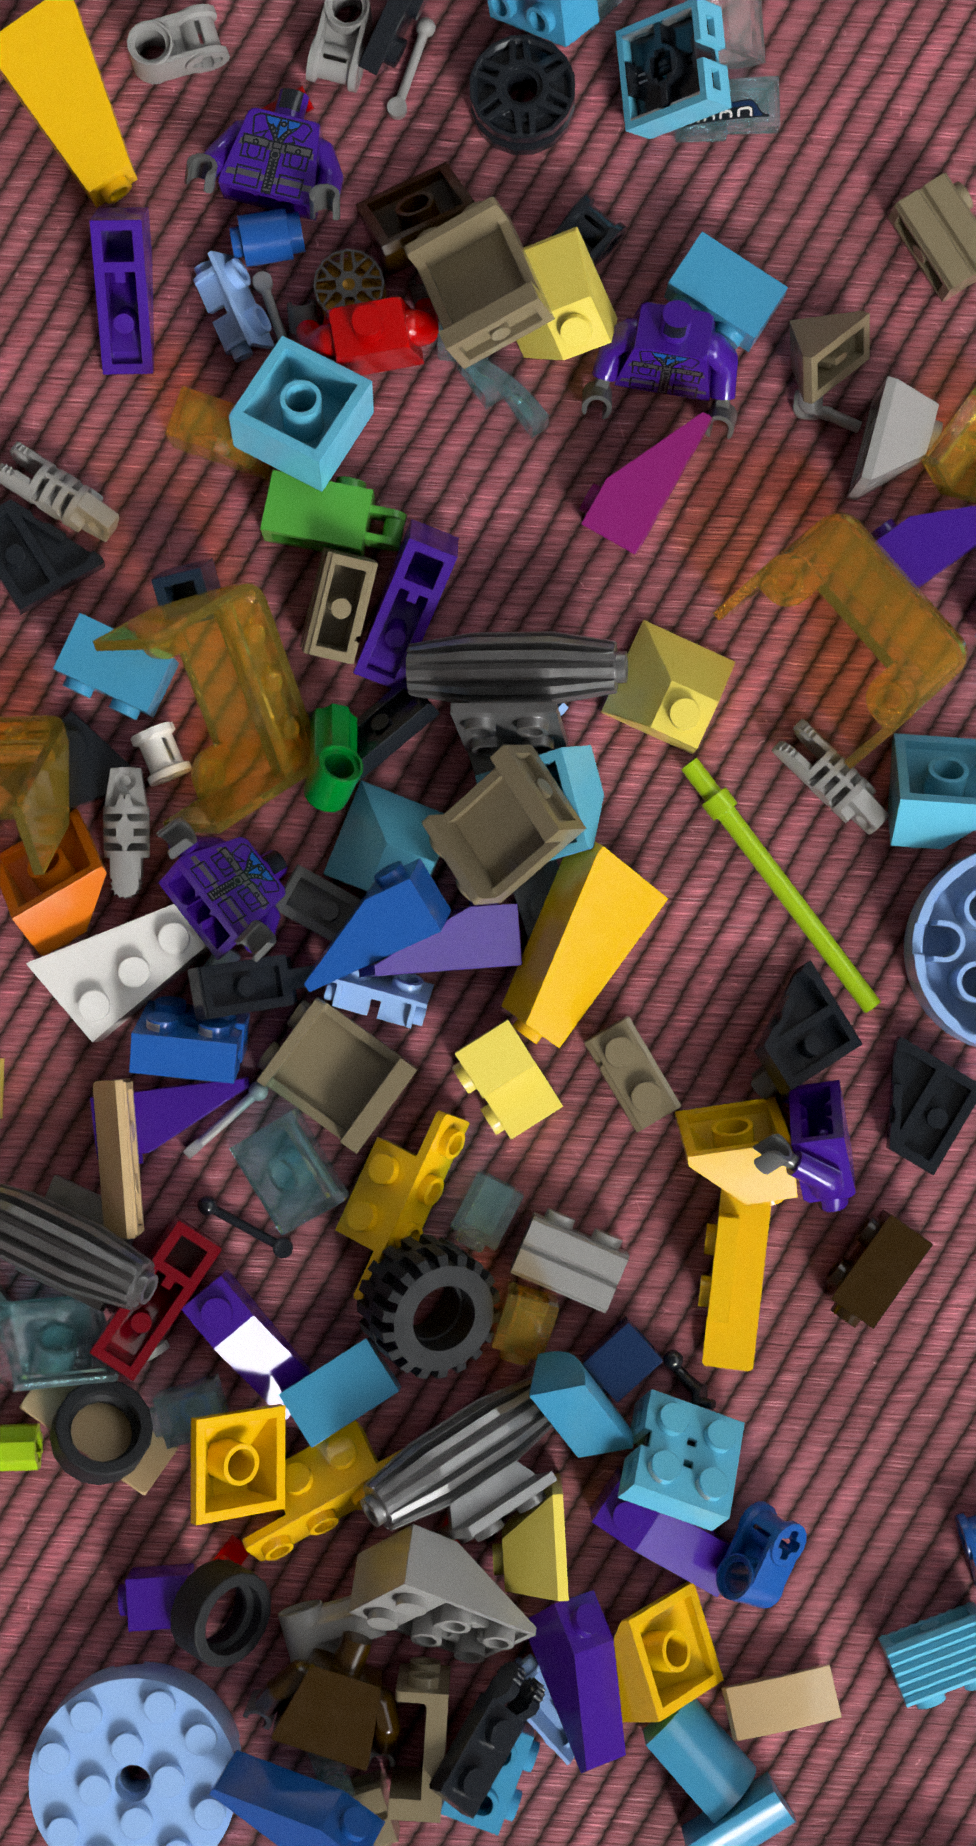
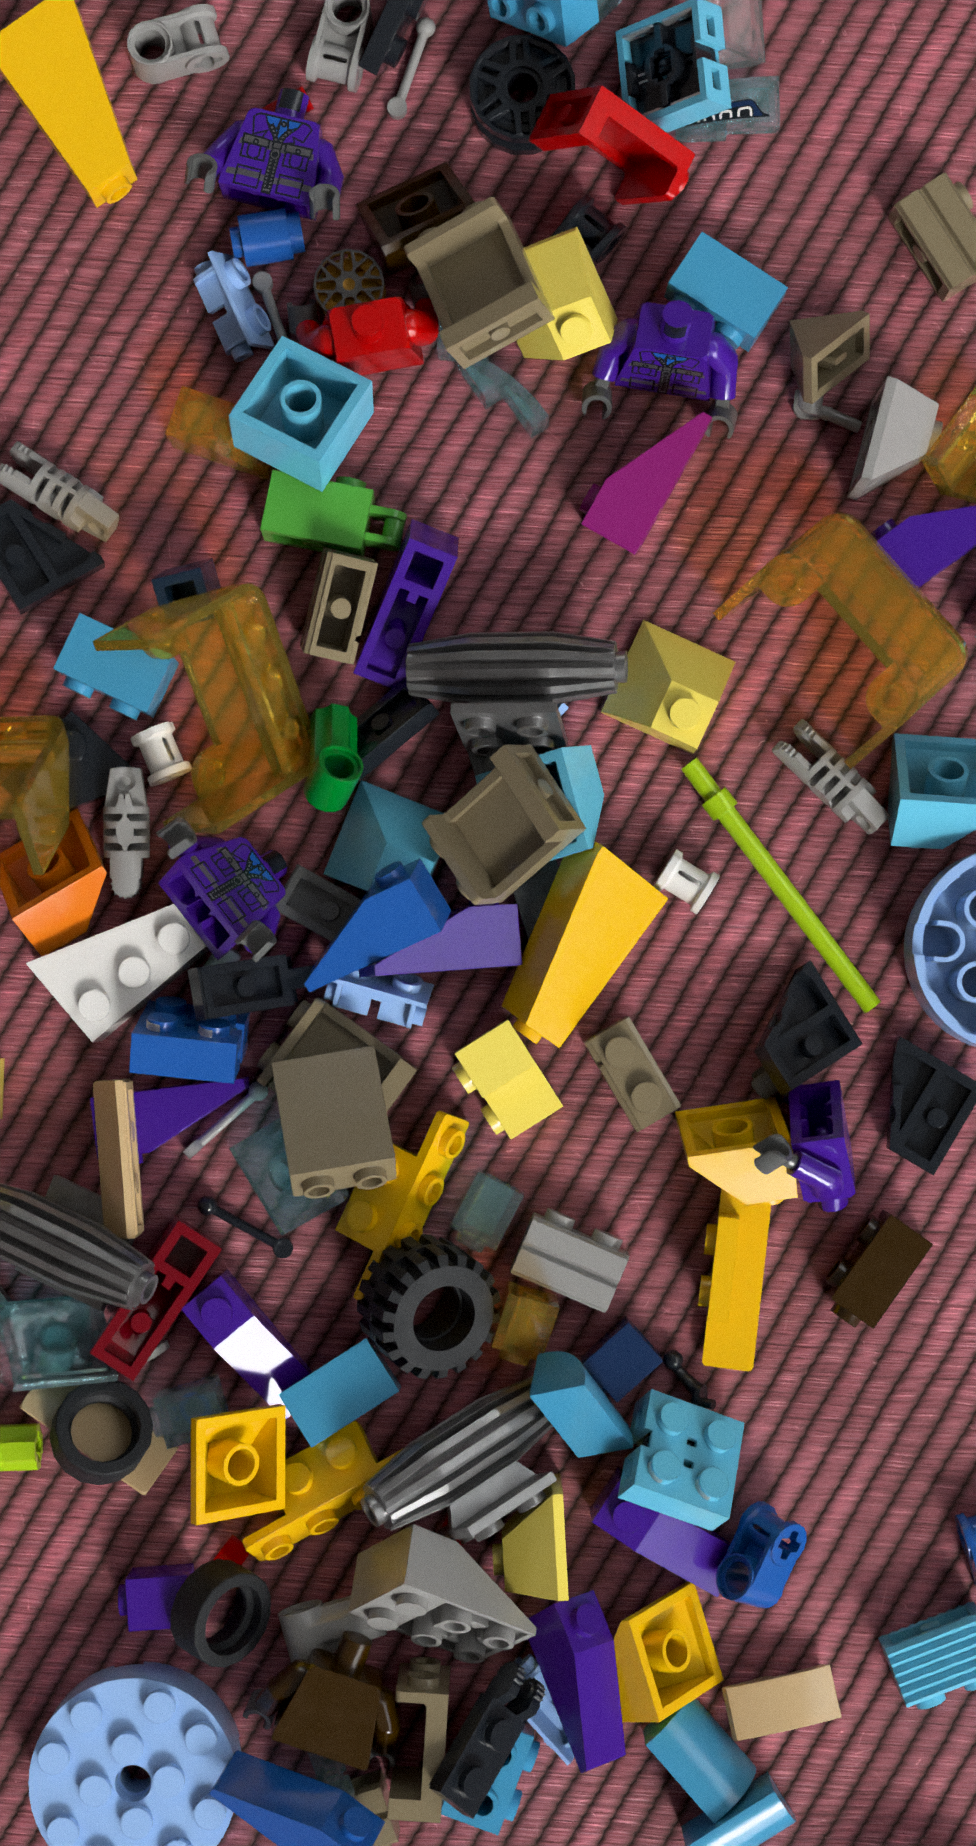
dark purple slope [89,207,154,375] -> none
none -> dark tan panel [271,1046,397,1199]
none -> red panel [528,85,696,205]
none -> white bush [653,849,720,914]

